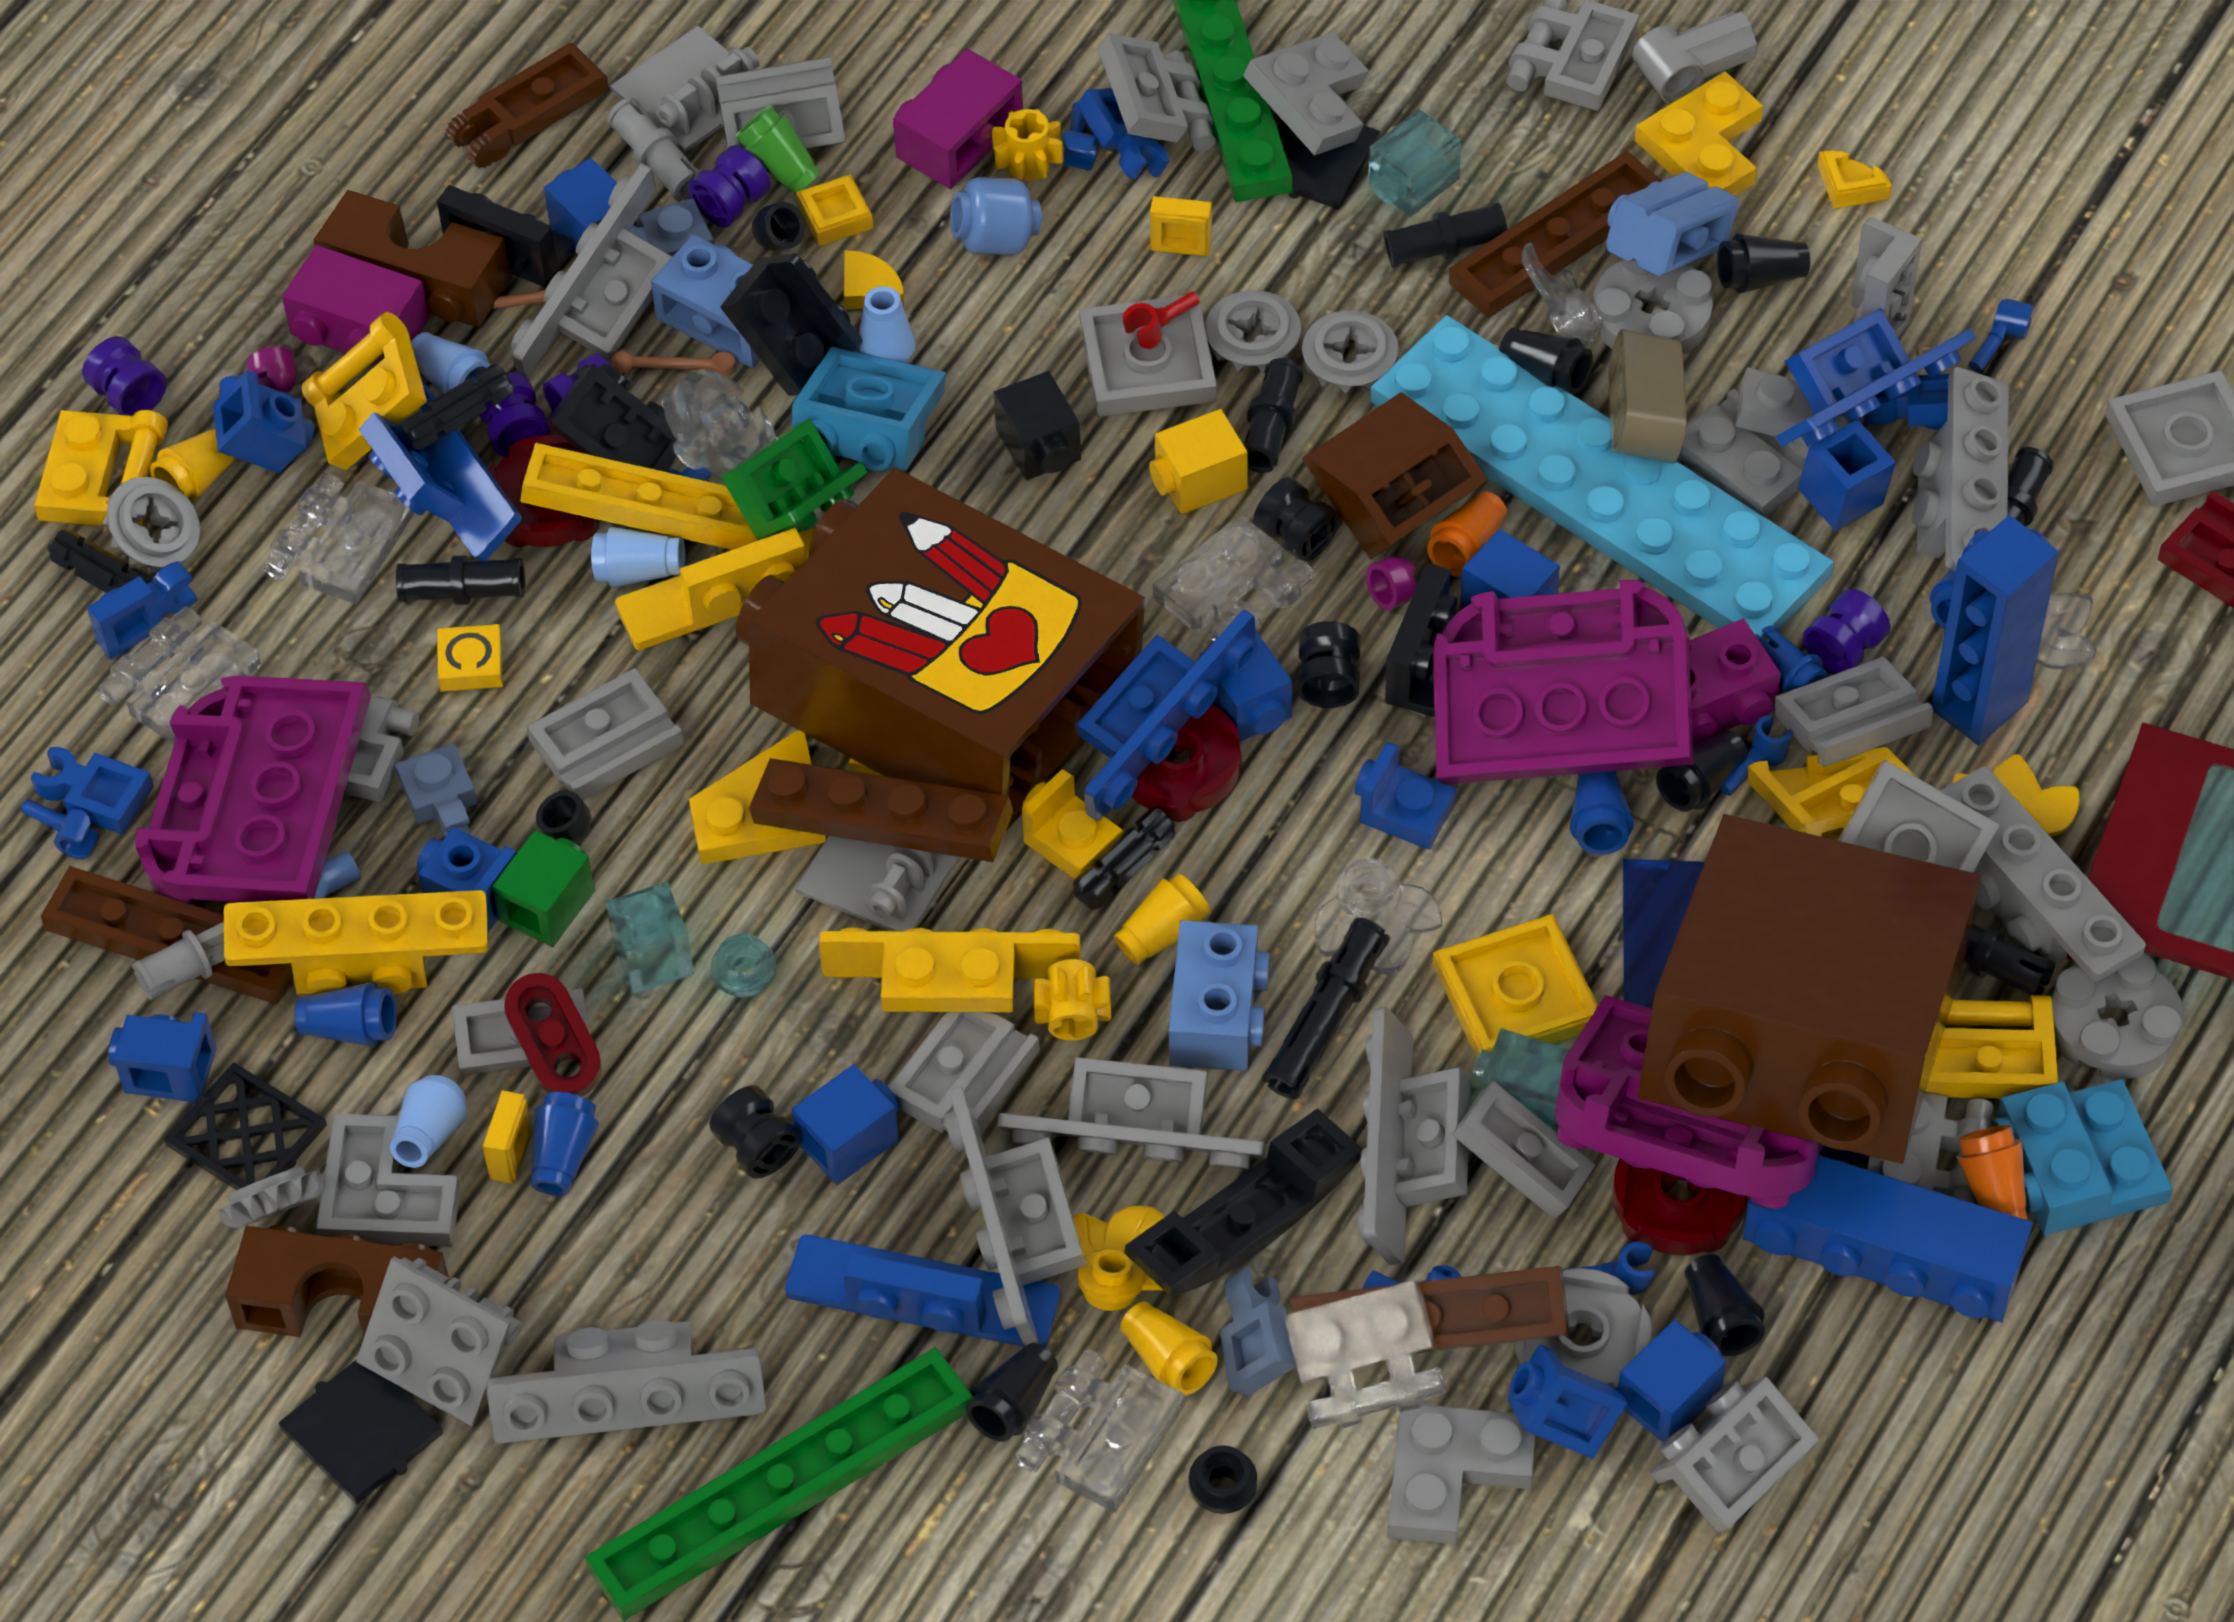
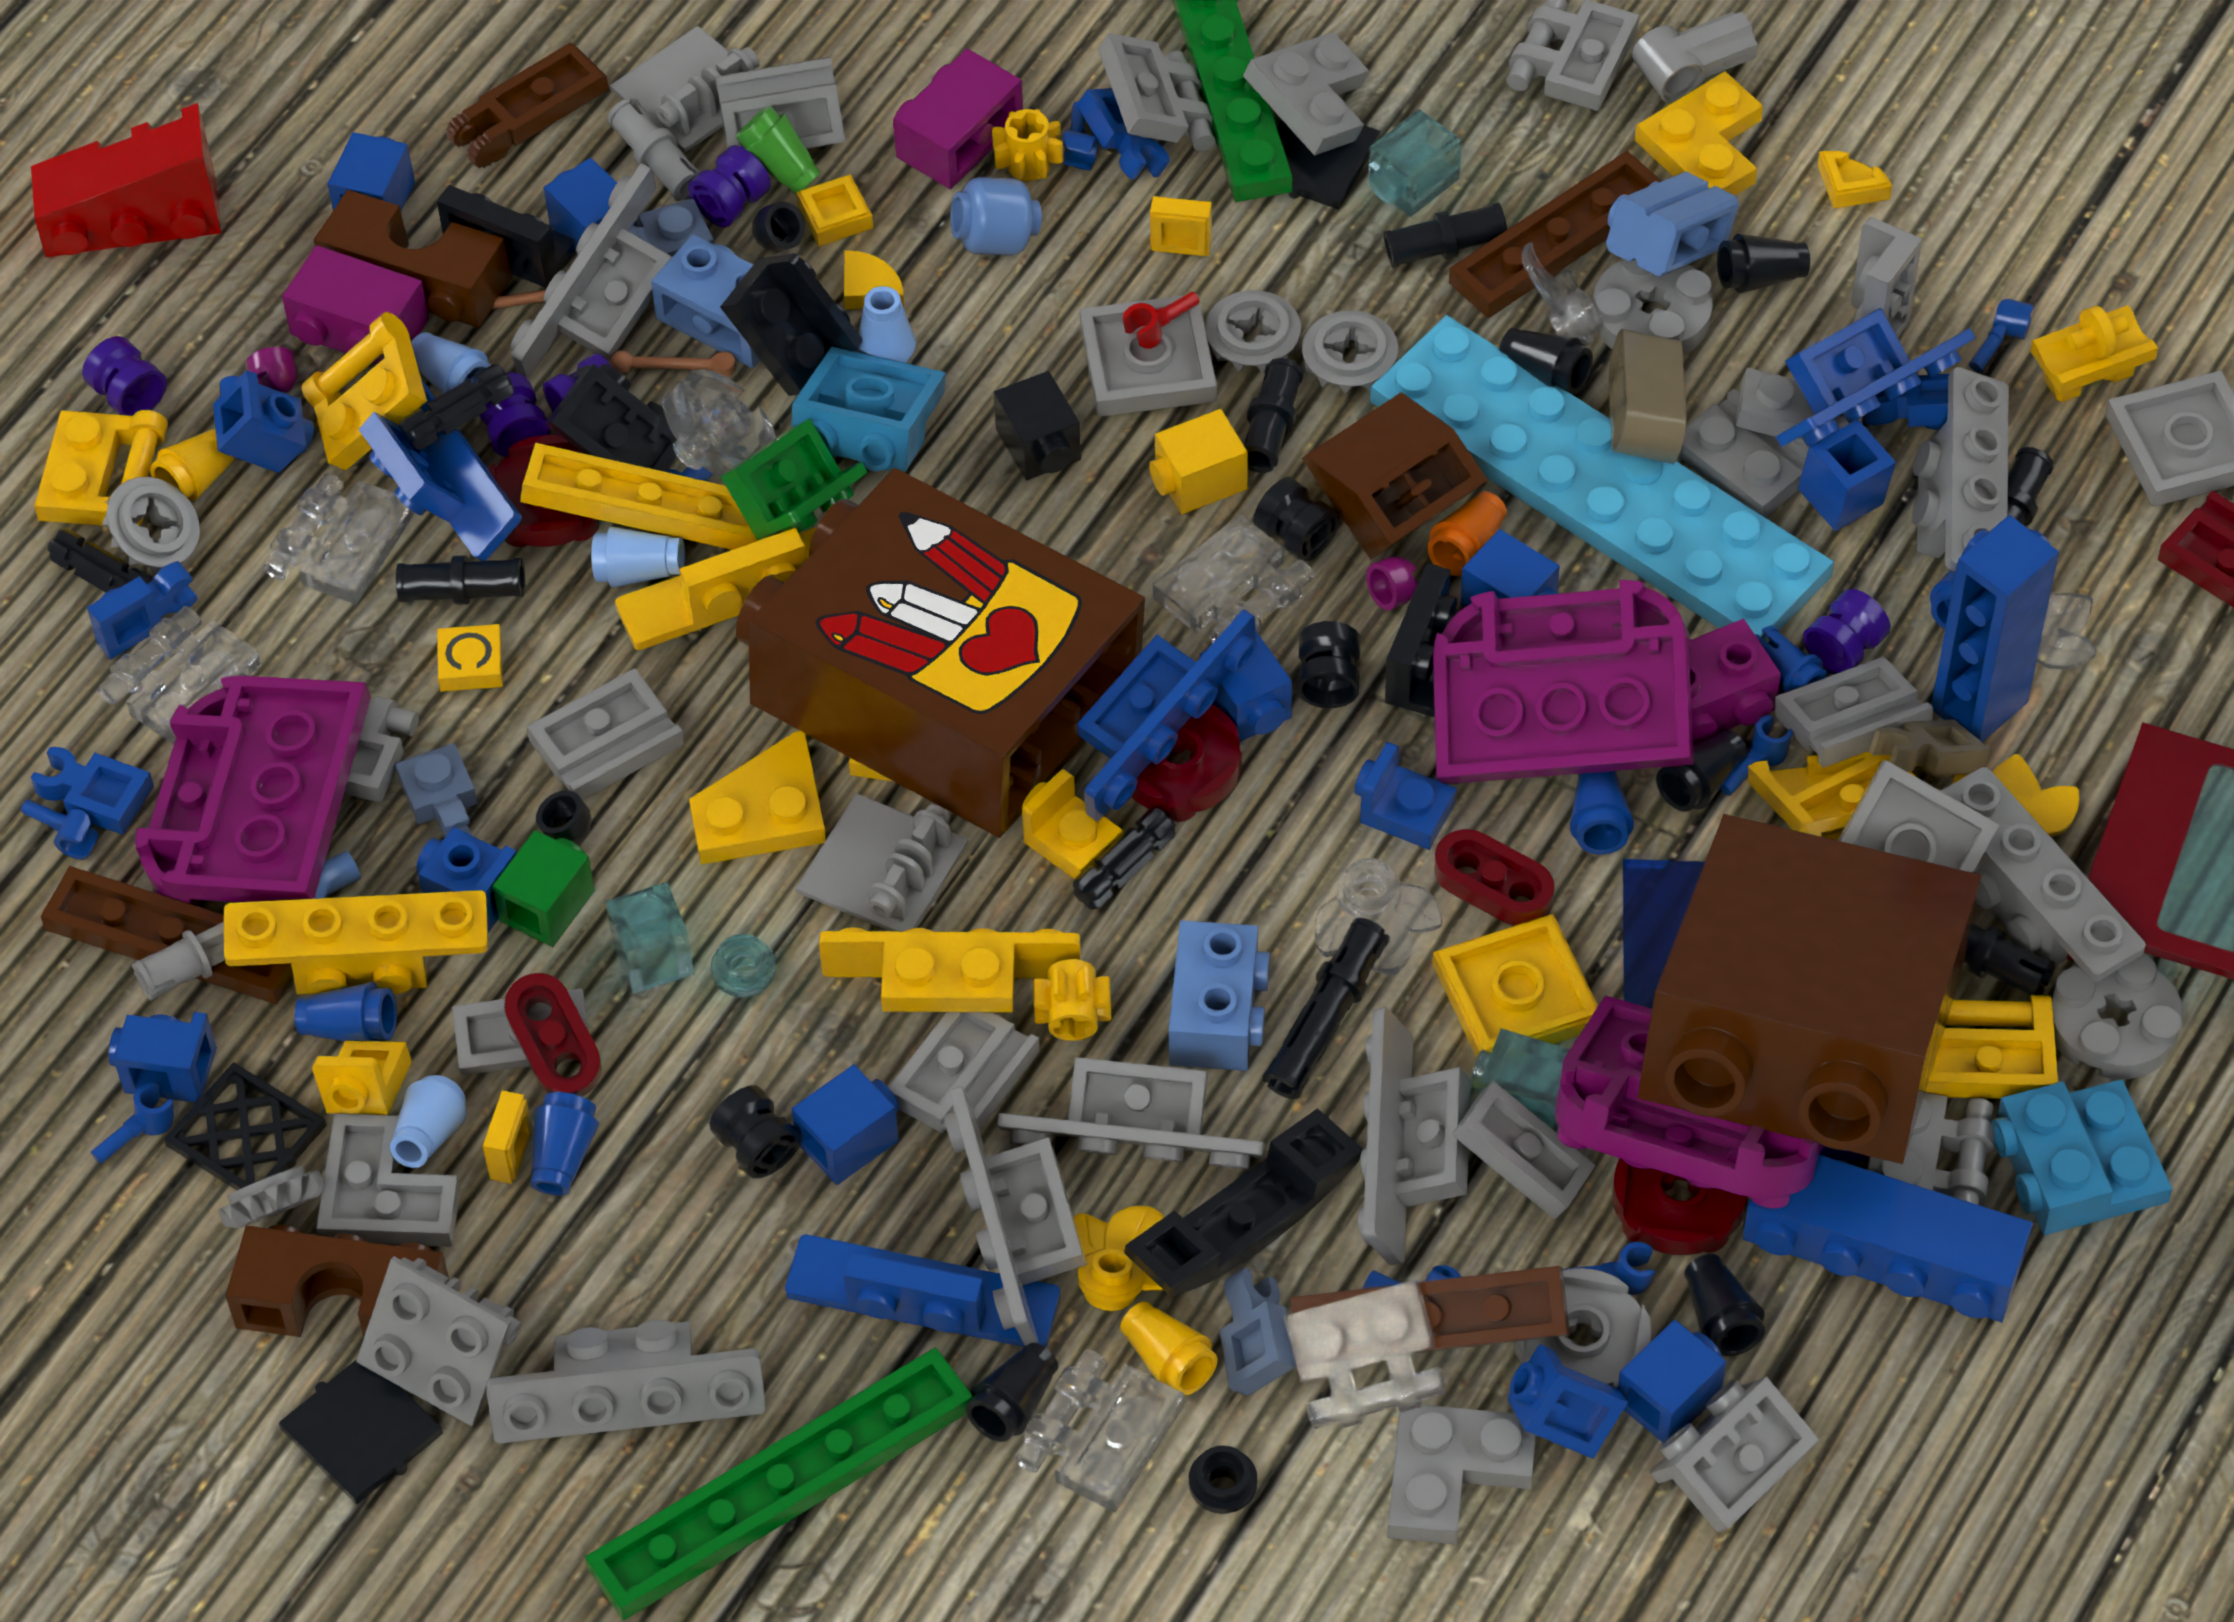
reddish brown plate [749,758,1013,862] -> none
yellow cone [1113,873,1211,965] -> none
orange cone [1956,1125,2028,1220] -> none
none -> red wedge [31,103,221,258]
none -> blue hand [90,1082,174,1164]
none -> yellow bracket [312,1041,412,1115]
none -> blue brick [327,132,415,211]
none -> dark red plate [1434,829,1555,926]
none -> dark tan plate [1869,719,1991,779]
none -> yellow hips [2030,305,2158,402]

